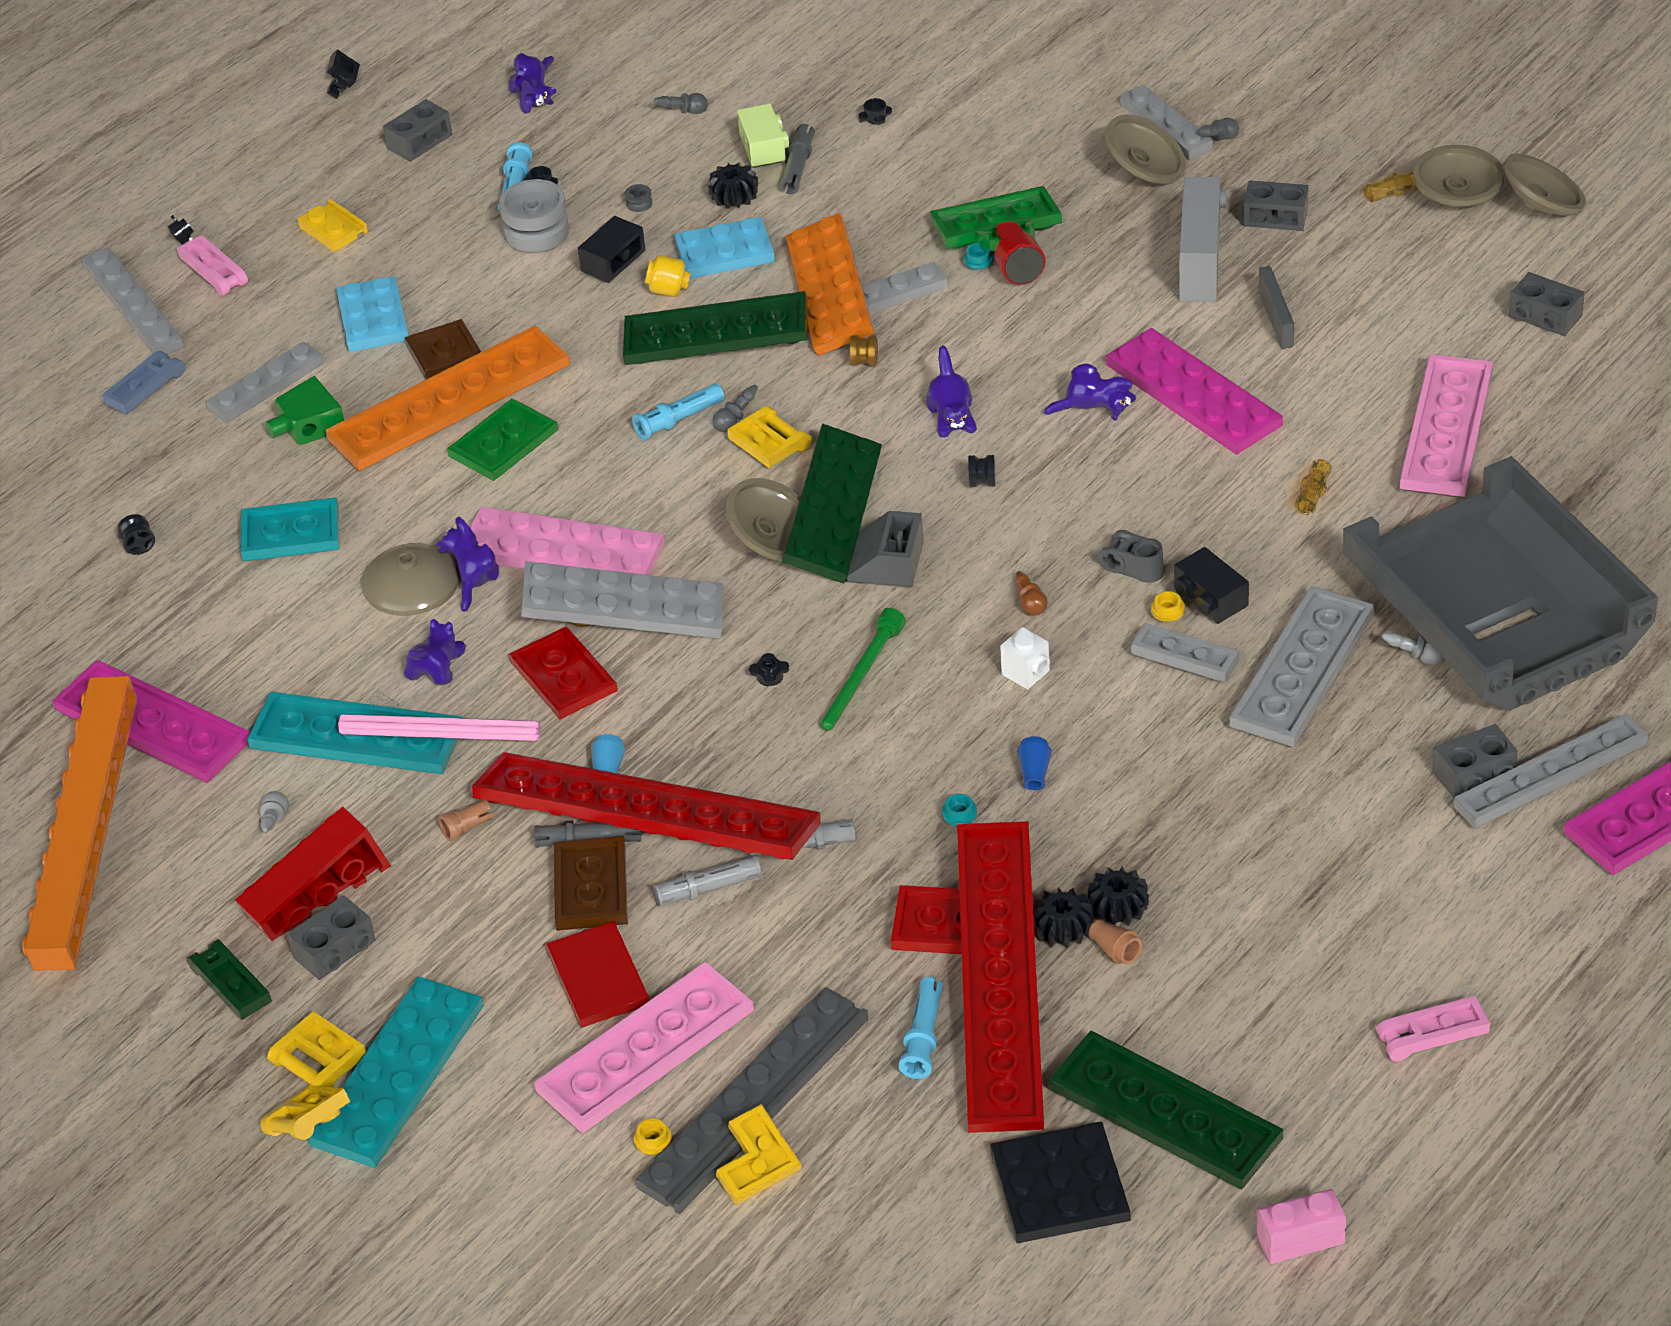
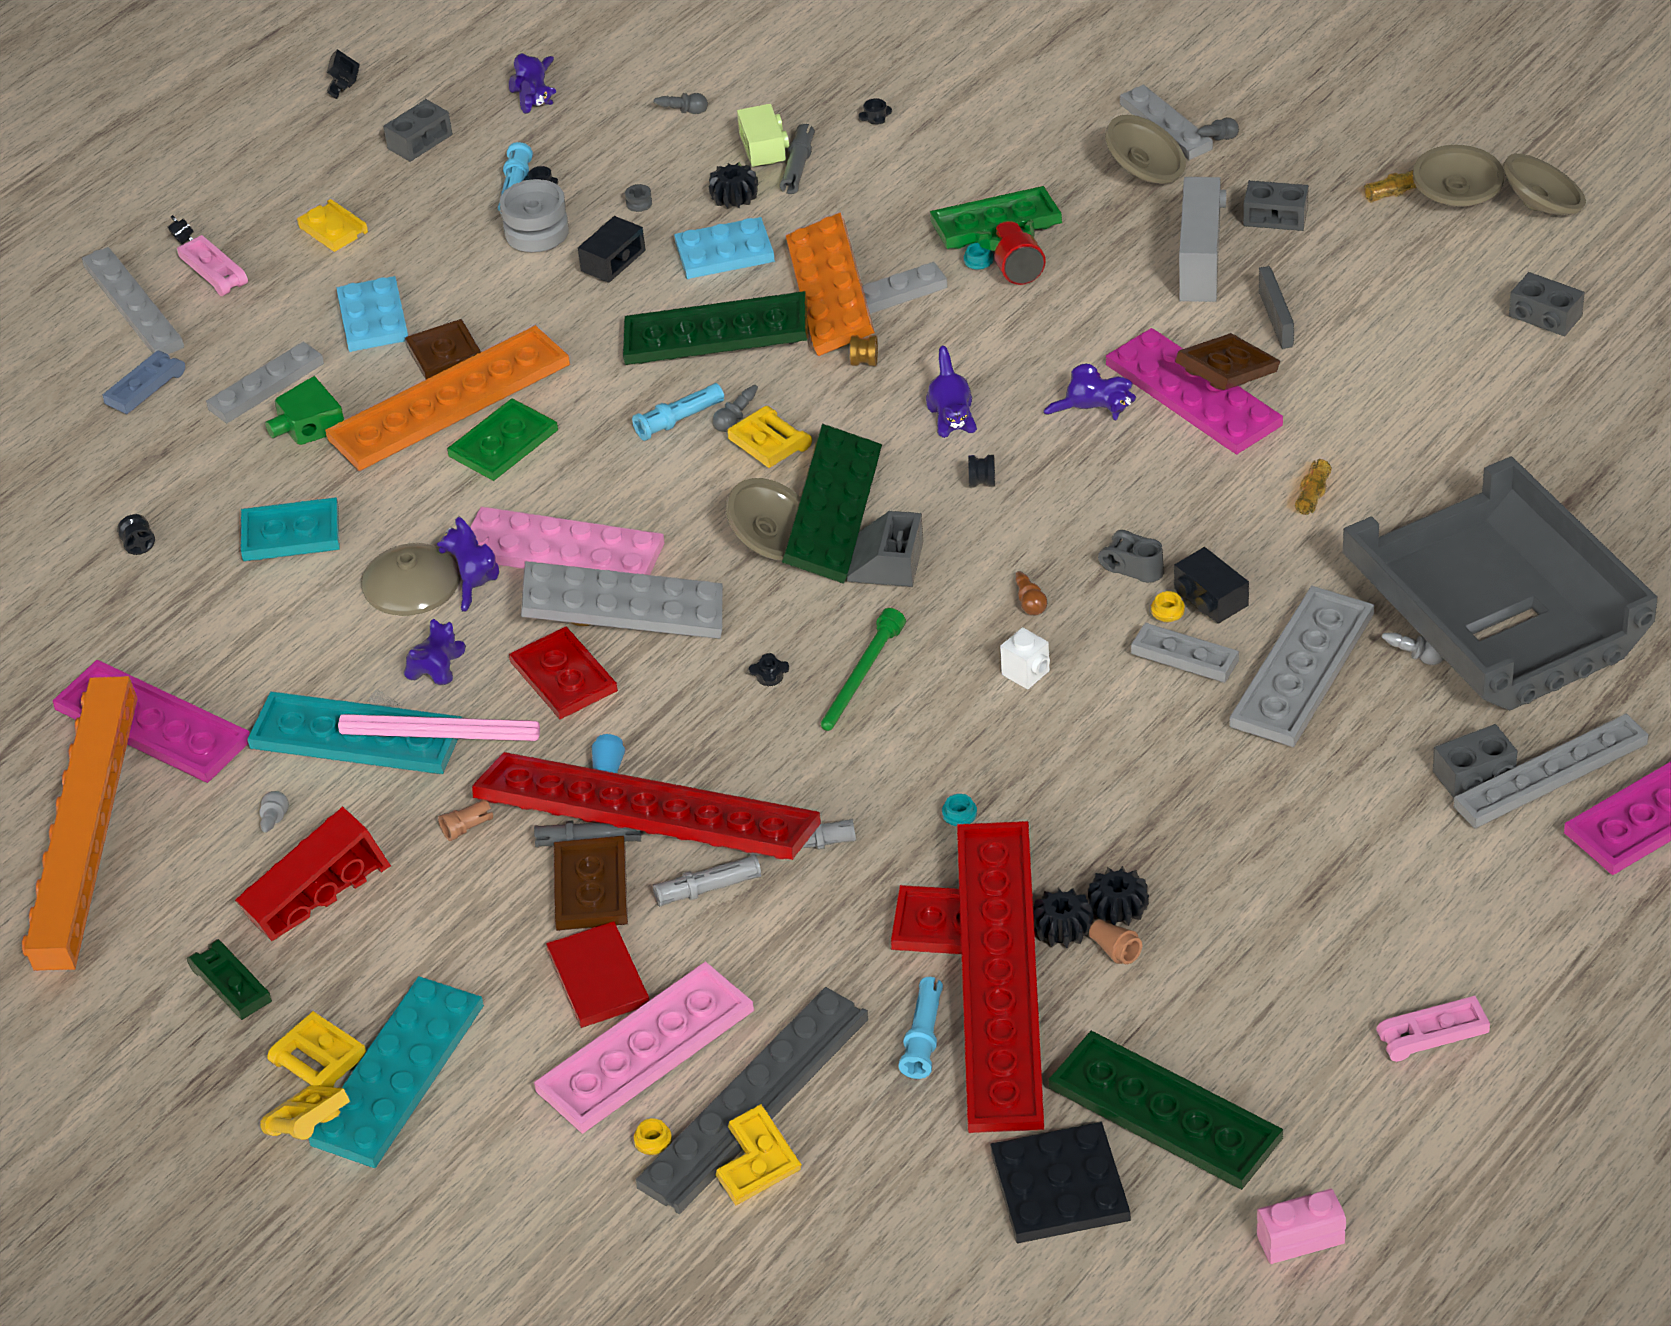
dark grey brick [287,895,376,980] -> none
yellow head [645,255,690,297] -> none
blue cone [1017,736,1052,790] -> none
bright pink plate [1400,354,1493,497] -> none
none -> reddish brown plate [1175,333,1280,390]

